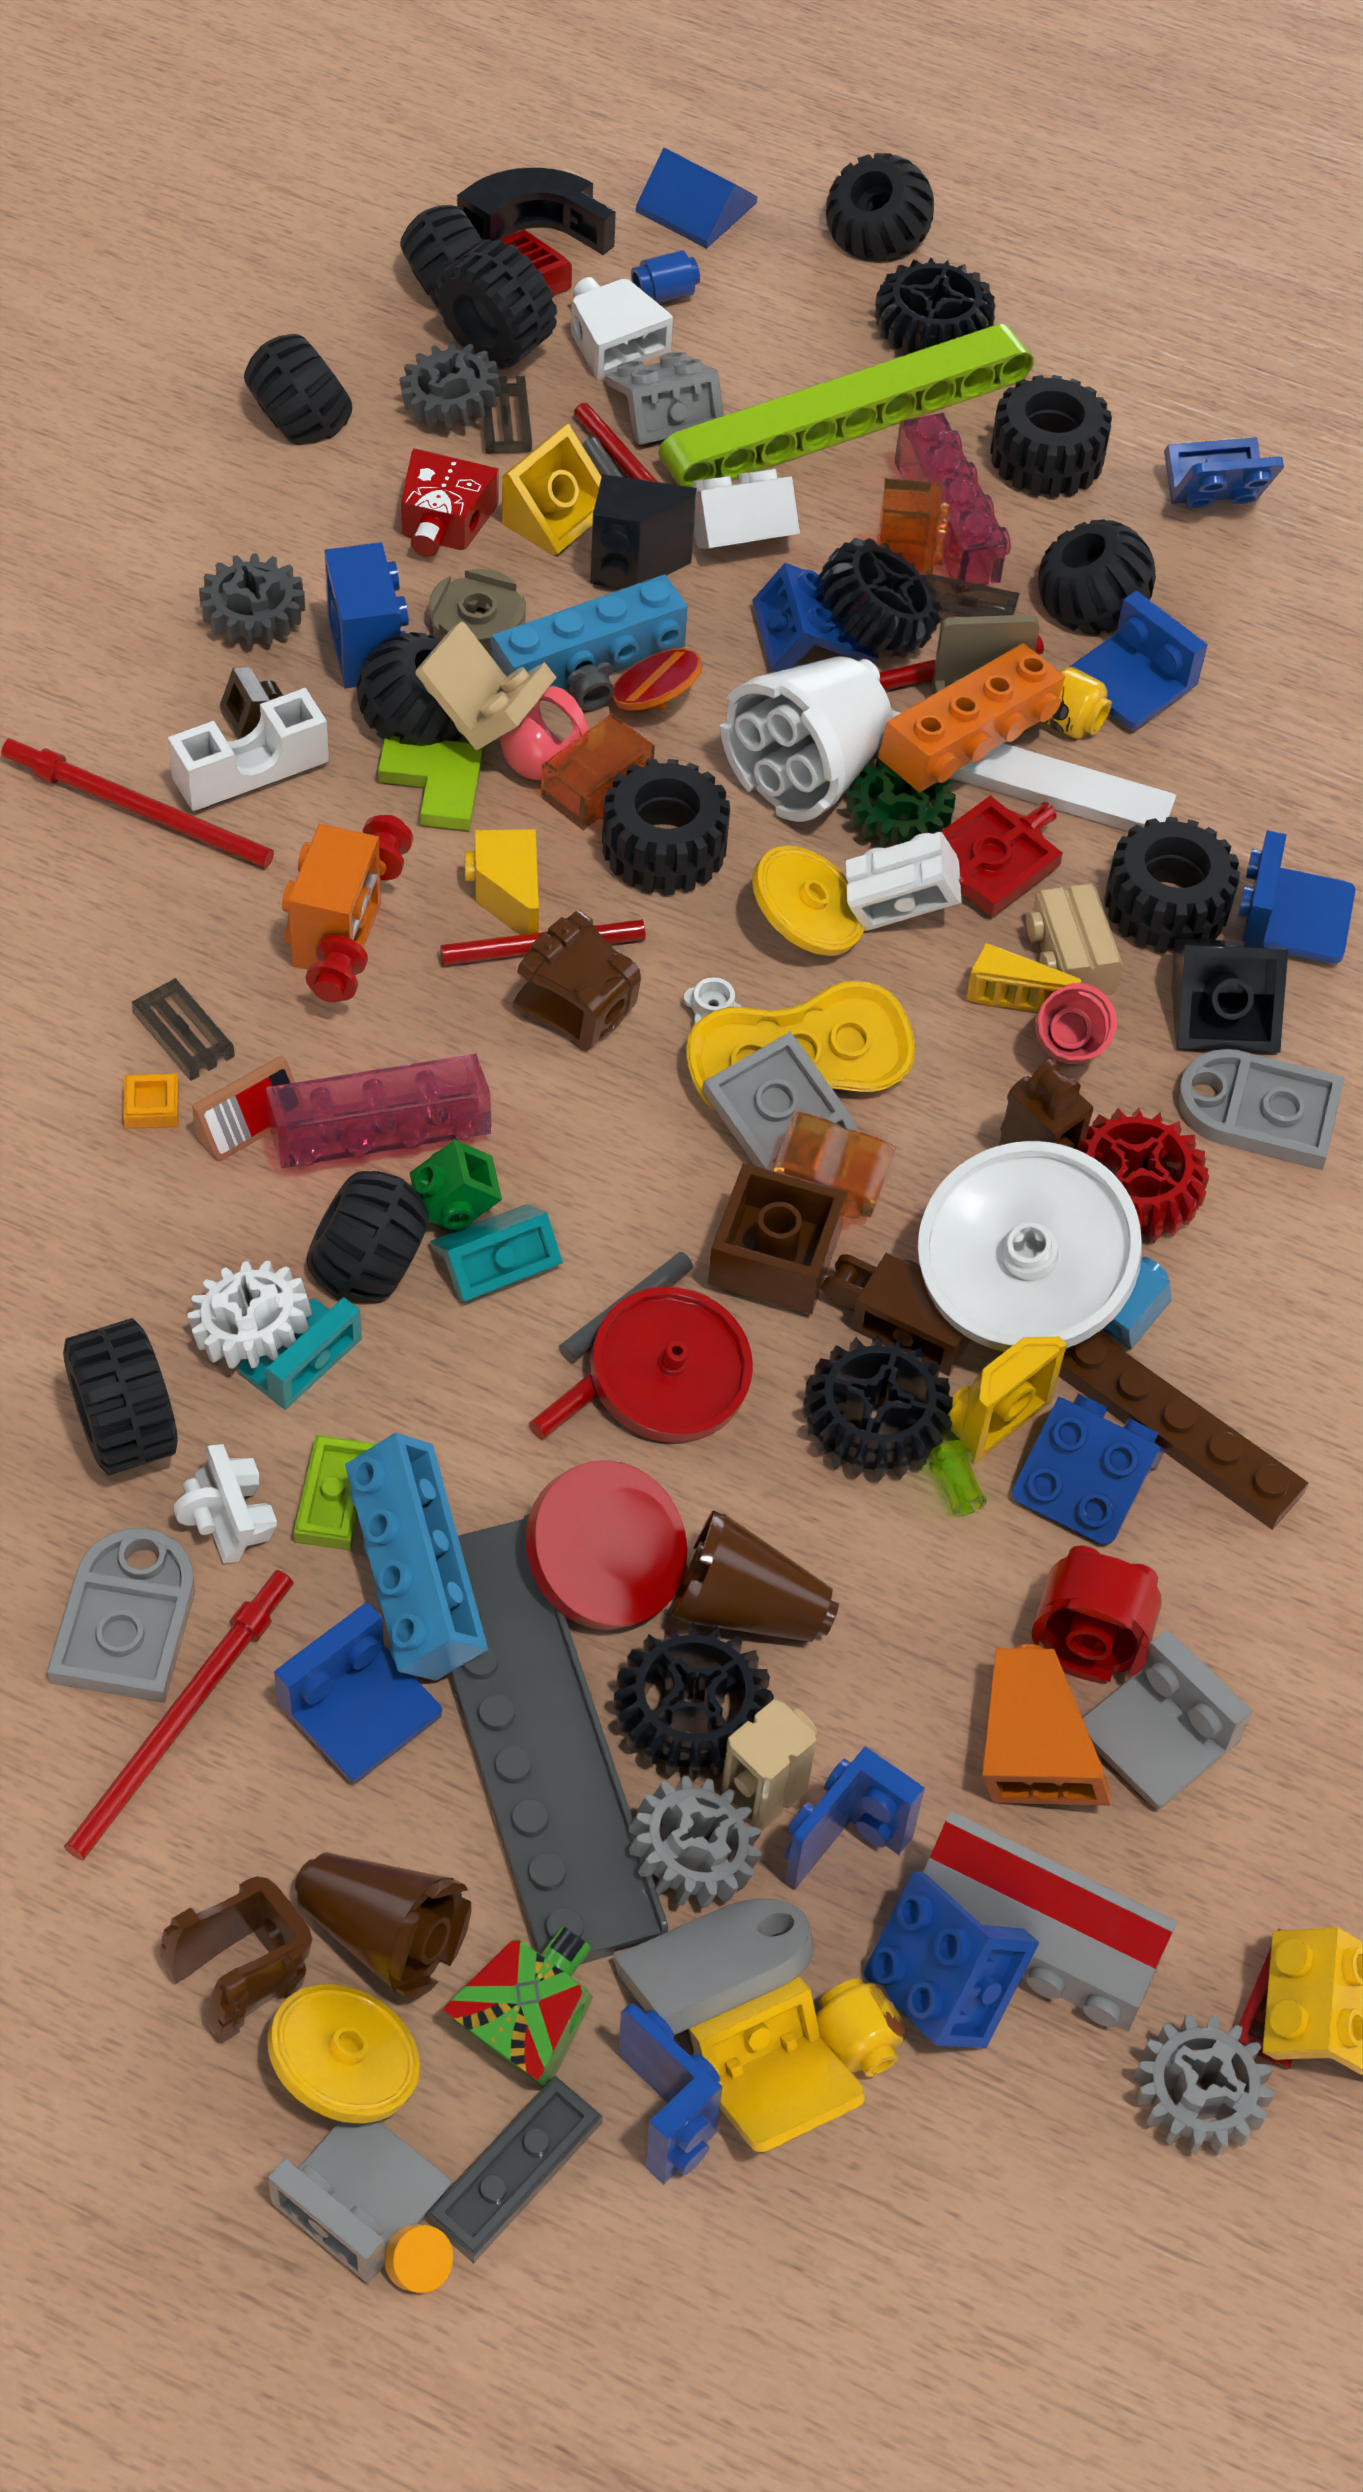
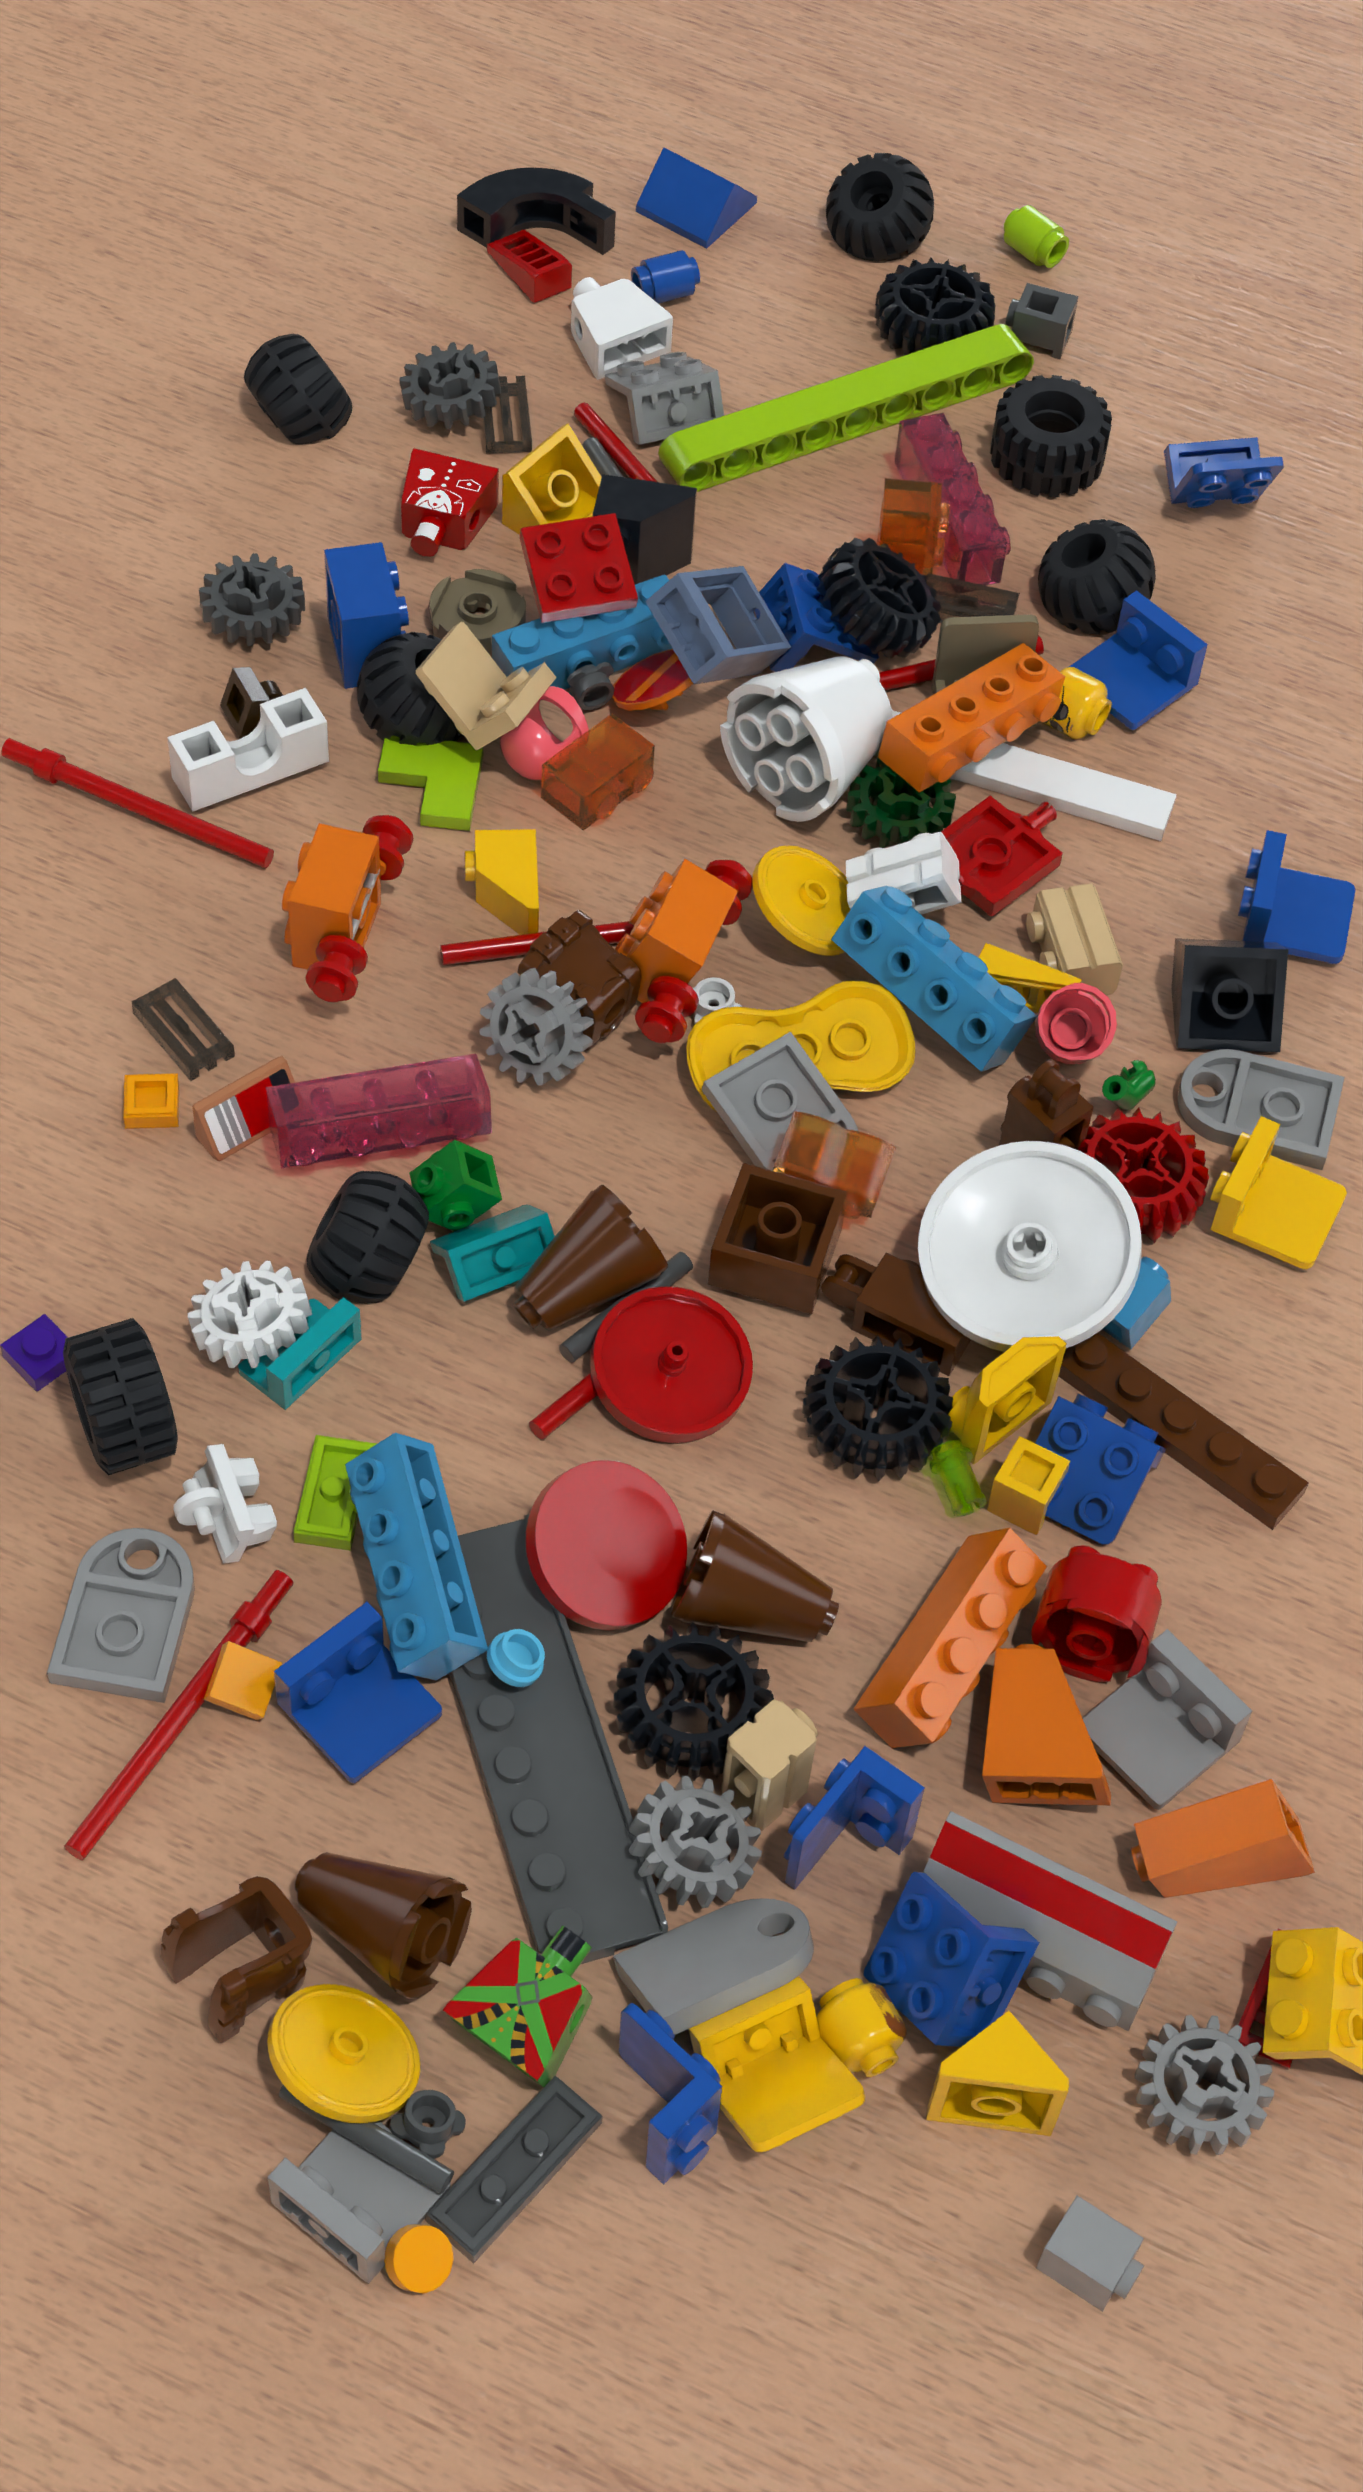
black wheel [400,205,482,308] -> none
black tyre [435,239,557,369] -> none
black tyre [602,759,730,895] -> none
white slope [692,469,800,549] -> none
black tyre [1104,817,1240,953] -> none
none -> dark purple plate [0,1314,68,1392]
none -> light orange tile [203,1641,282,1721]
none -> dark grey bar [279,2085,454,2194]
none -> dark grey plate [390,2090,466,2159]
none -> light grey gear [479,968,594,1085]
none -> medium azure plate [487,1629,545,1687]
none -> reddish brown cone [513,1185,668,1331]
none -> red plate [519,513,638,623]
none -> orange brick [615,859,753,1043]
none -> sand blue window [645,566,791,684]
none -> dark azure brick [831,885,1037,1072]
none -> orange brick [853,1527,1047,1748]
none -> yellow slope [926,2010,1069,2136]
none -> yellow panel [987,1436,1070,1535]
none -> lime brick [1003,205,1069,268]
none -> dark grey brick [1006,283,1079,359]
none -> light grey brick [1036,2195,1144,2312]
none -> green arm [1102,1060,1156,1110]
none -> orange slope [1131,1779,1315,1898]
none -> yellow bracket [1210,1116,1347,1269]

